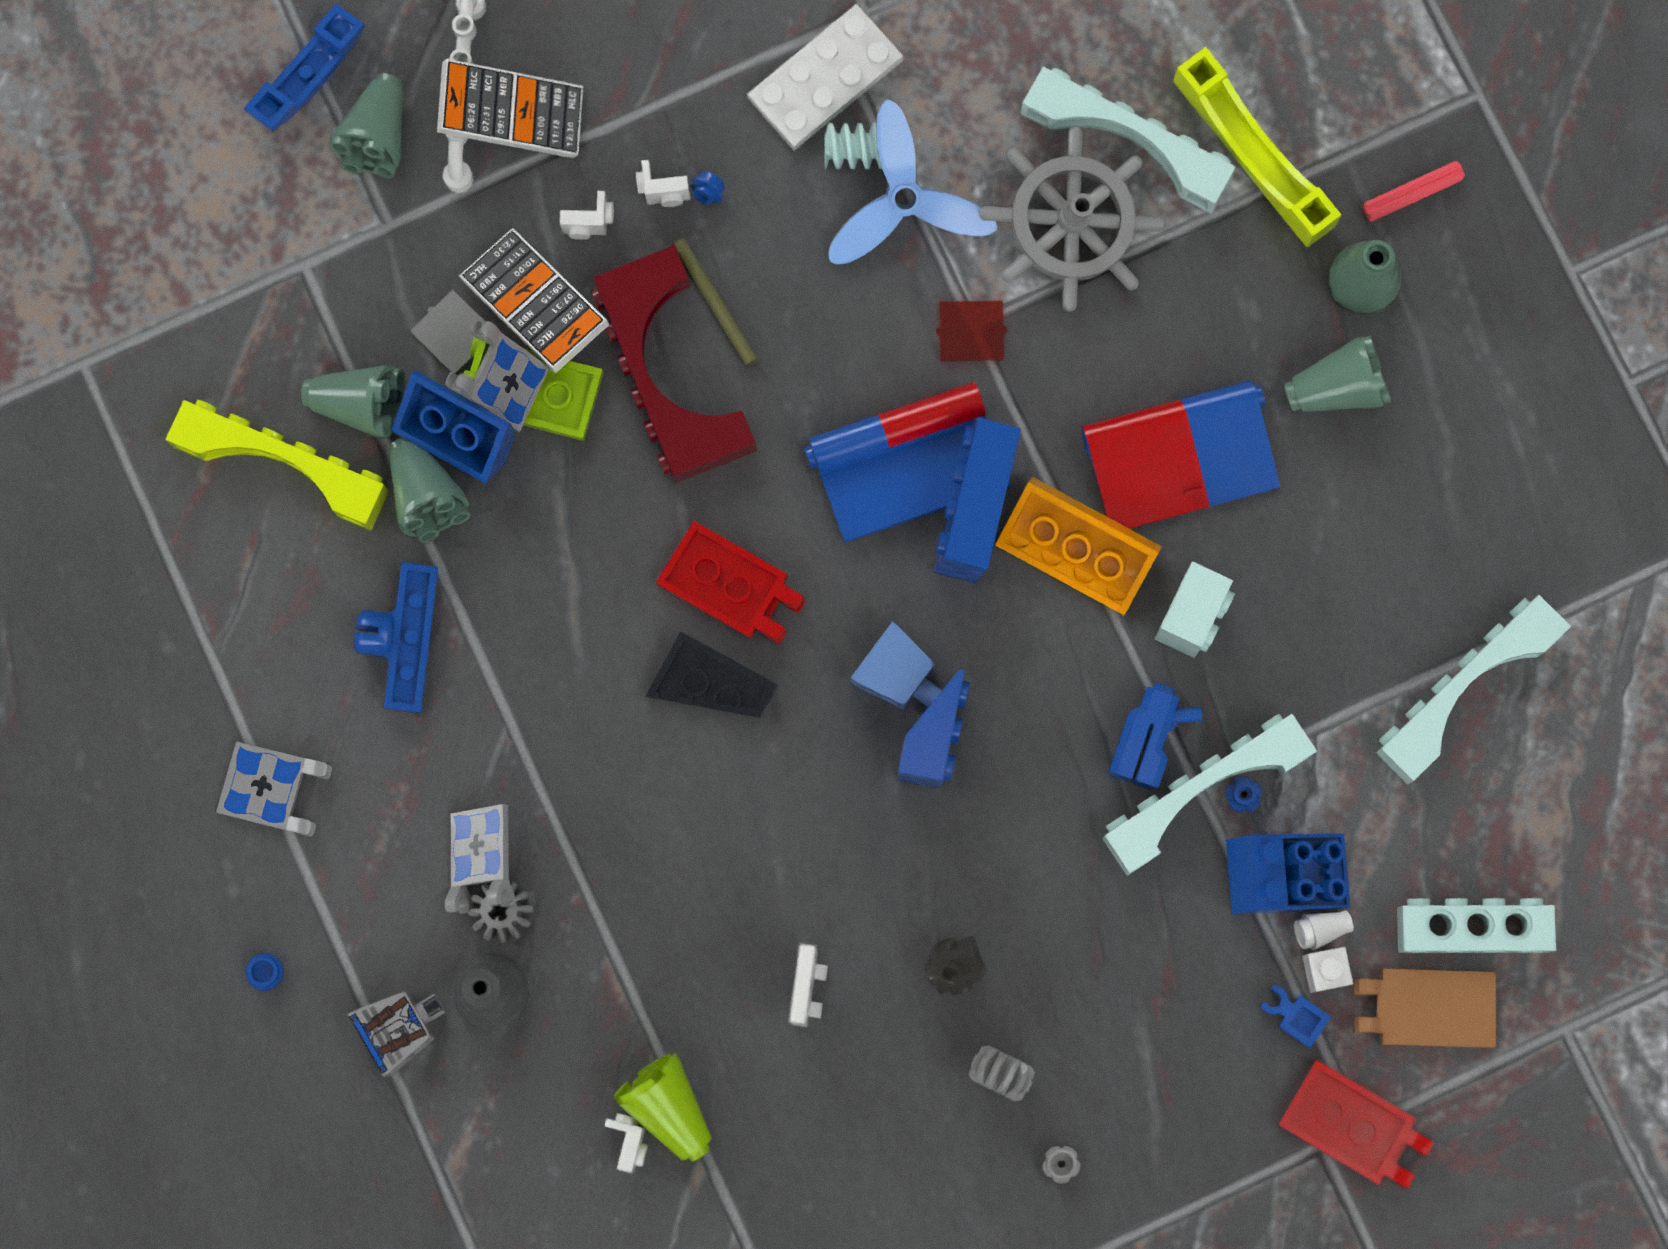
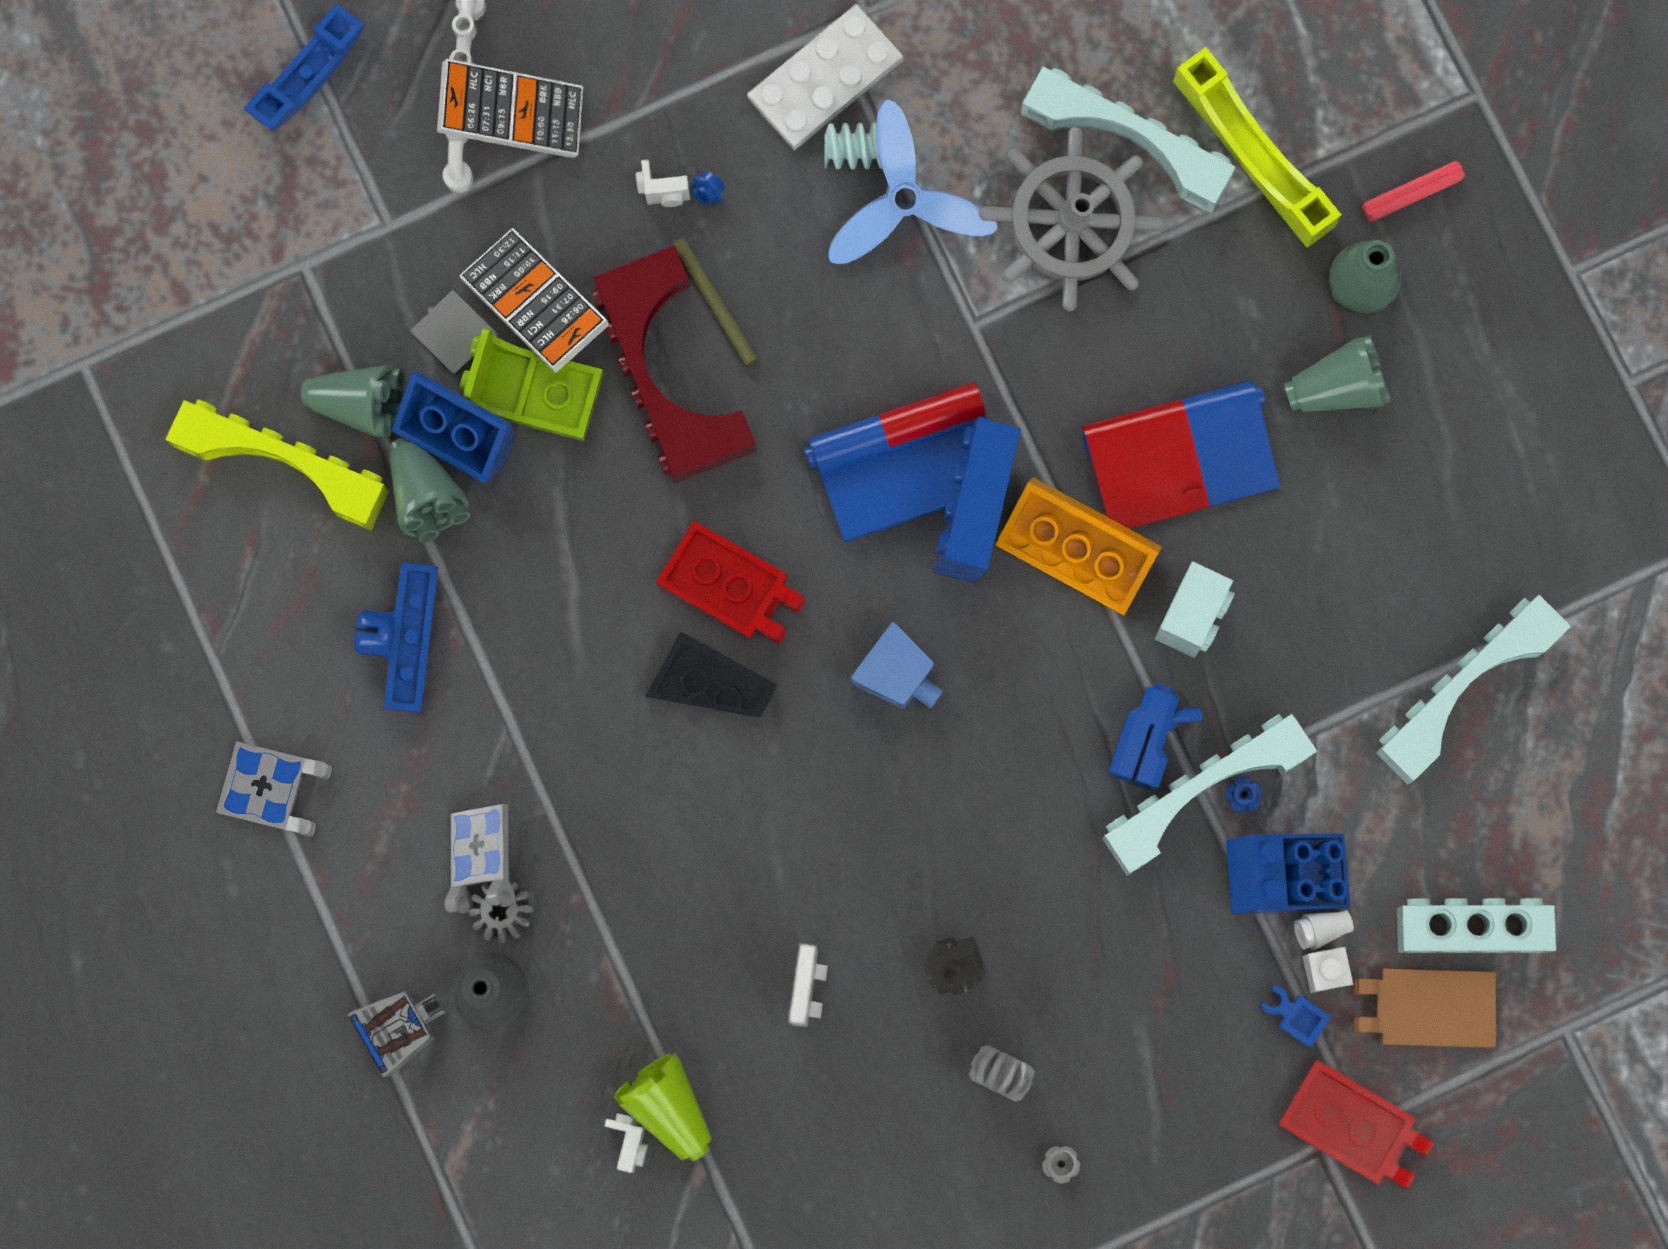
blue plate [245,953,284,991] -> none
sand green cone [329,74,404,178] -> none
light grey flag [445,320,550,432] -> none
white bracket [560,191,614,240] -> none
blue slope [898,670,970,789] -> none
clear red piece [936,300,1007,362] -> none

